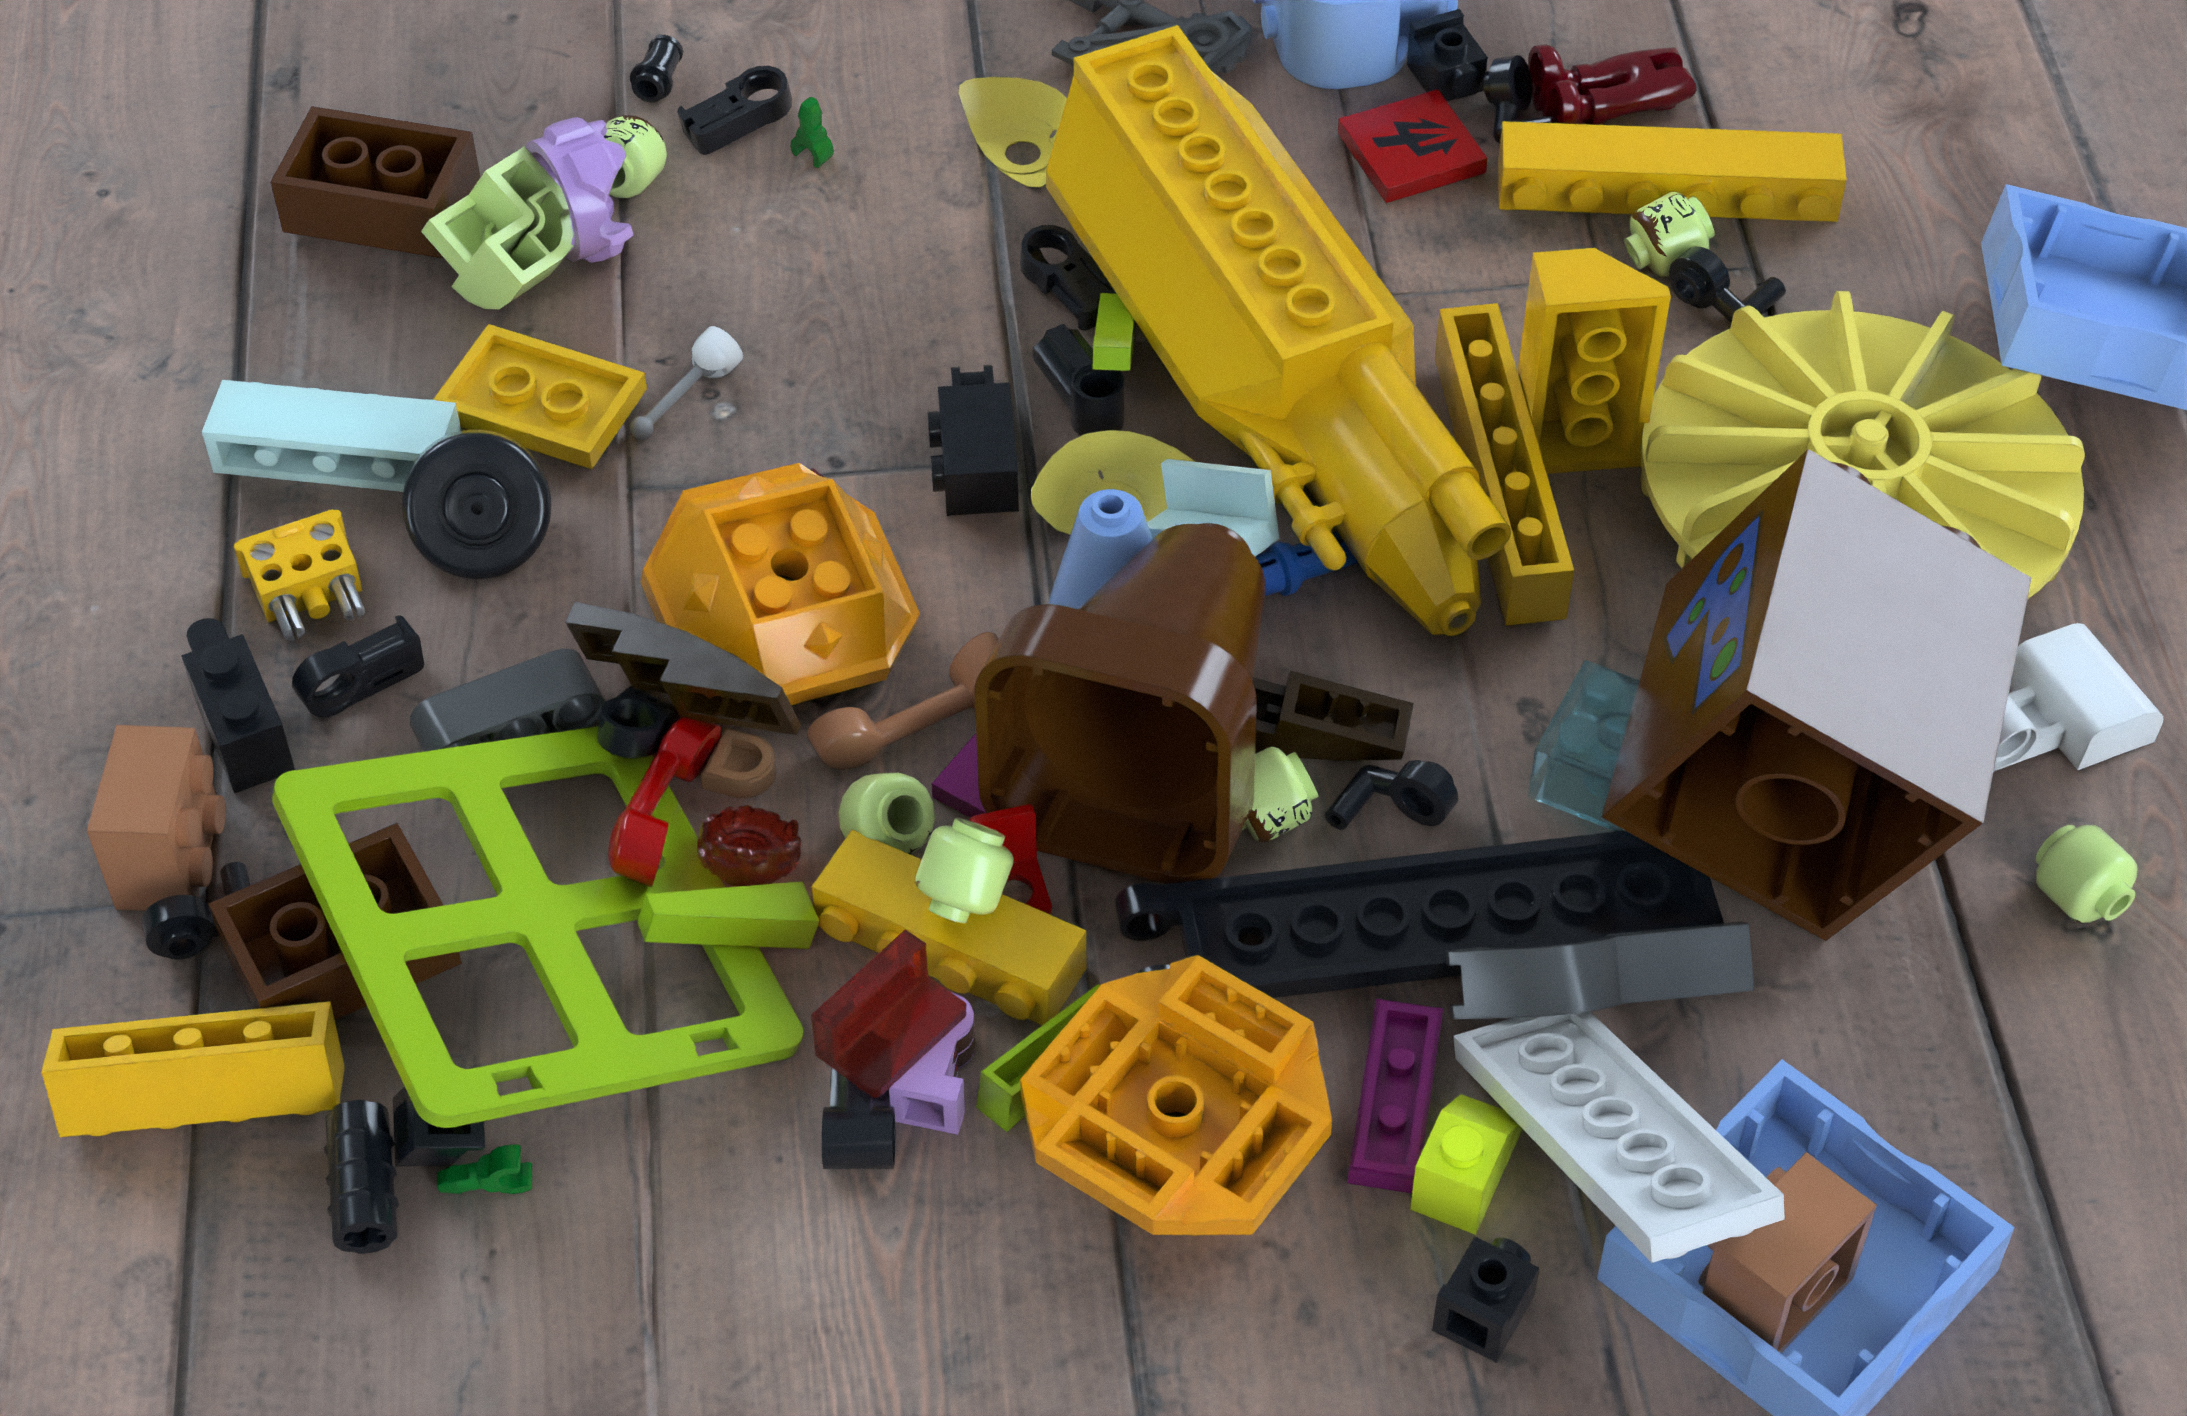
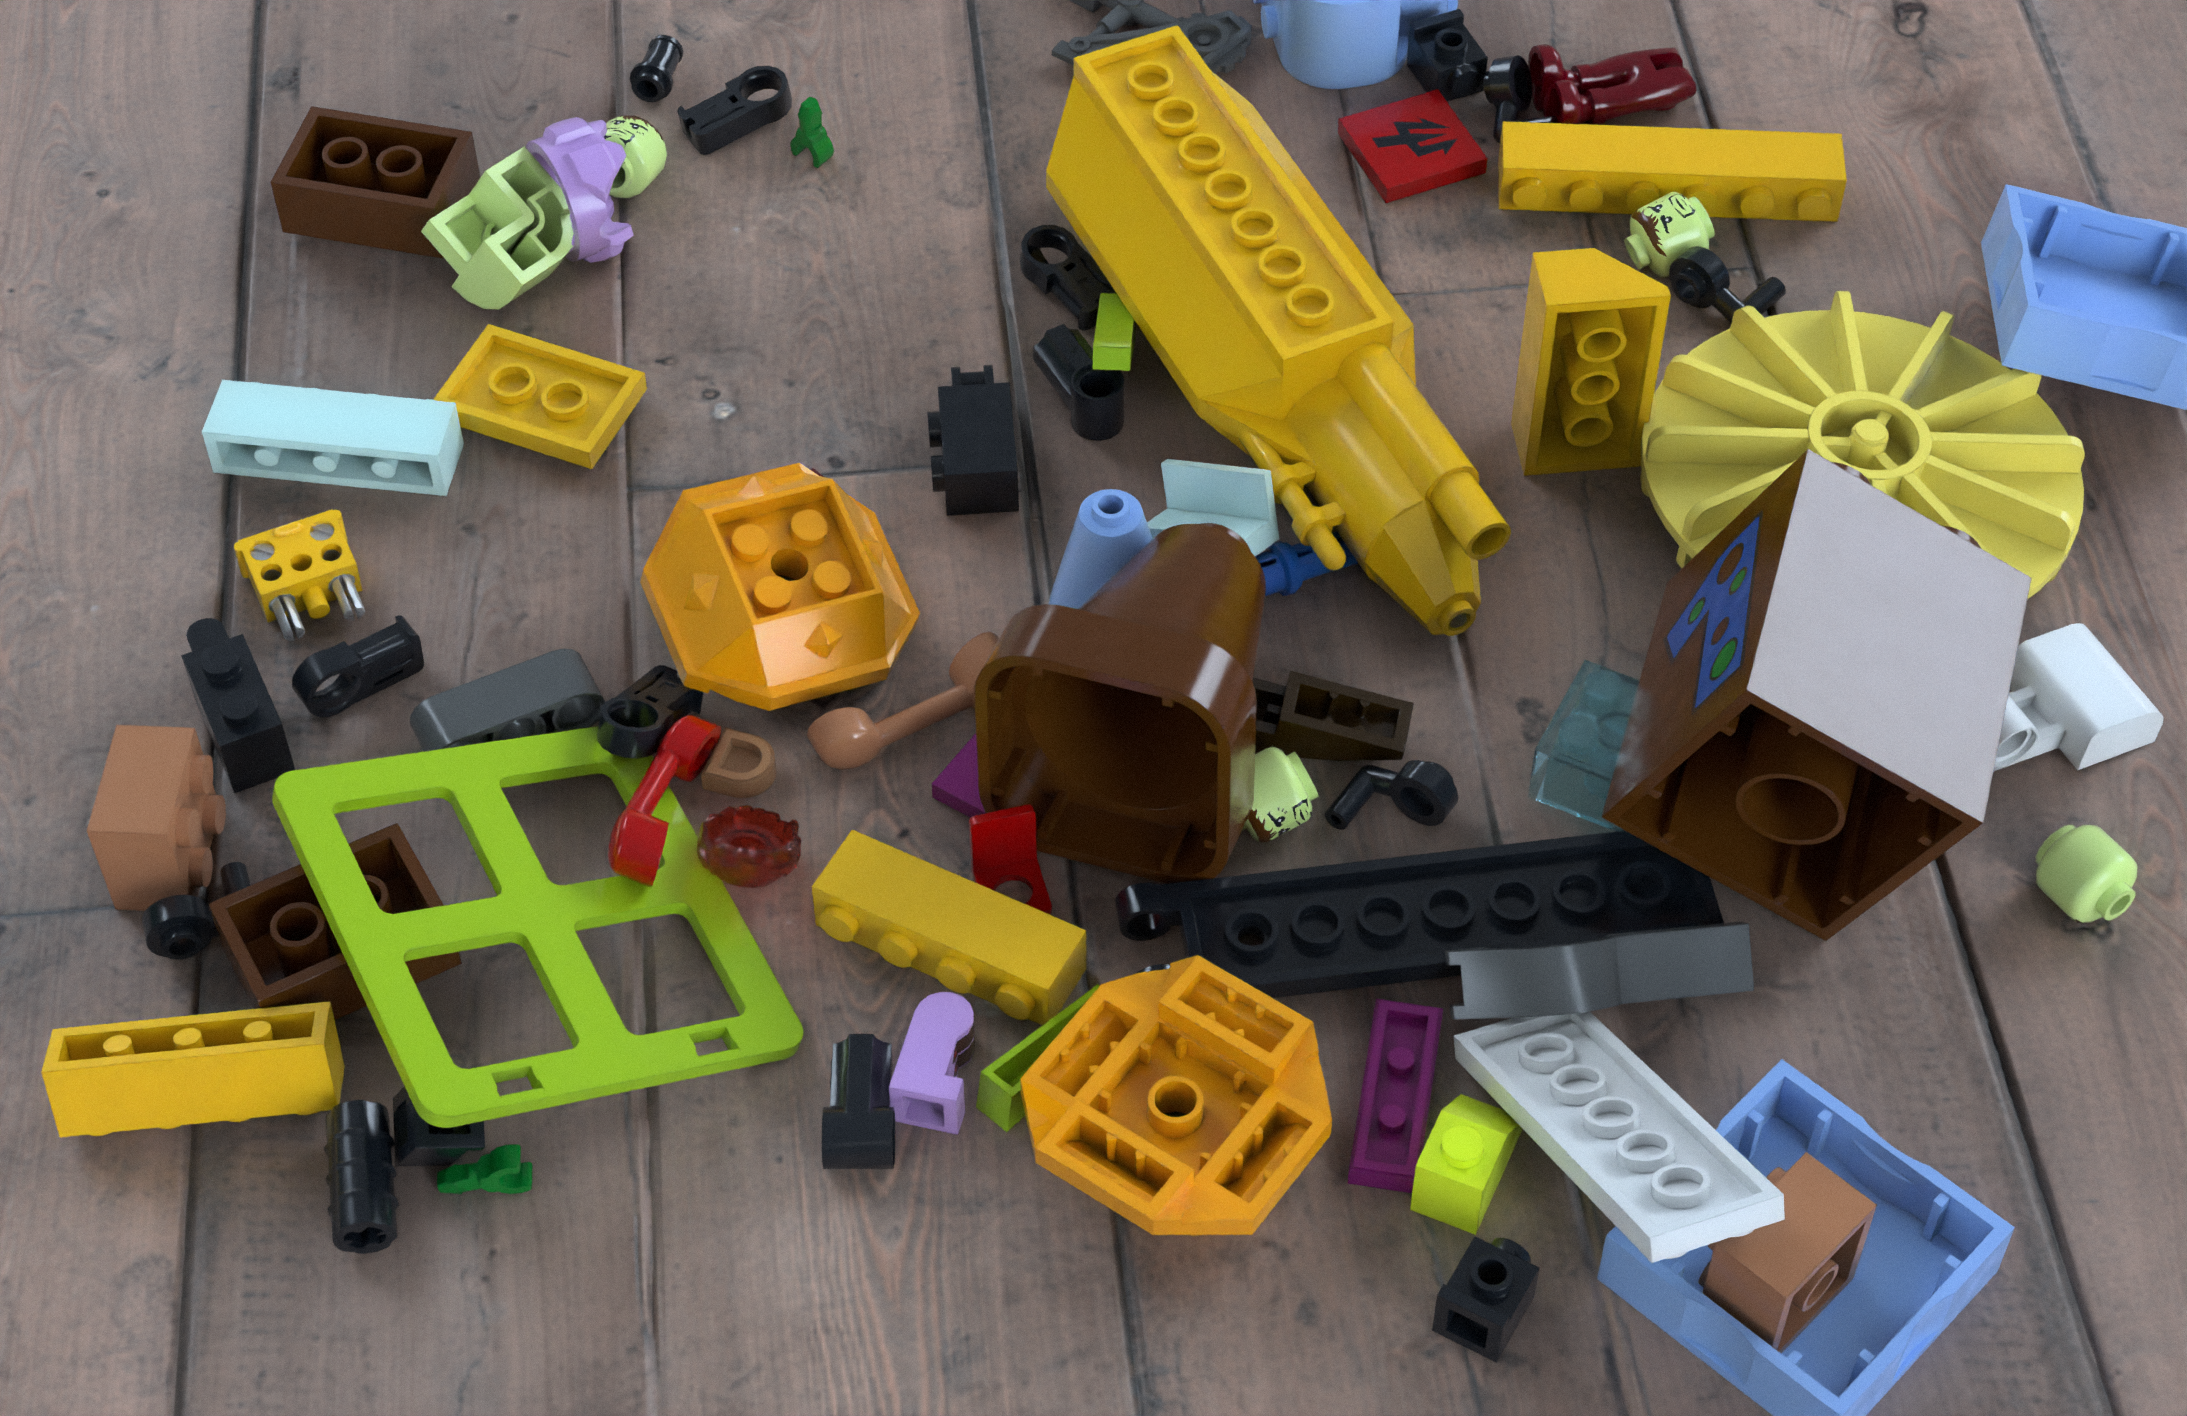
black wheel [402,429,551,579] -> none
dark brown slope [565,602,801,735] -> none
hinge [630,326,743,440] -> none
lime piece [637,881,819,949] -> none
clear red panel [811,929,967,1098] -> none
yellowish green head [838,772,935,854] -> none
yellowish green head [915,818,1014,923] -> none
light yellow piece [958,77,1067,188] -> none
light yellow piece [1031,430,1195,535] -> none
yellow brick [1435,303,1574,626] -> none

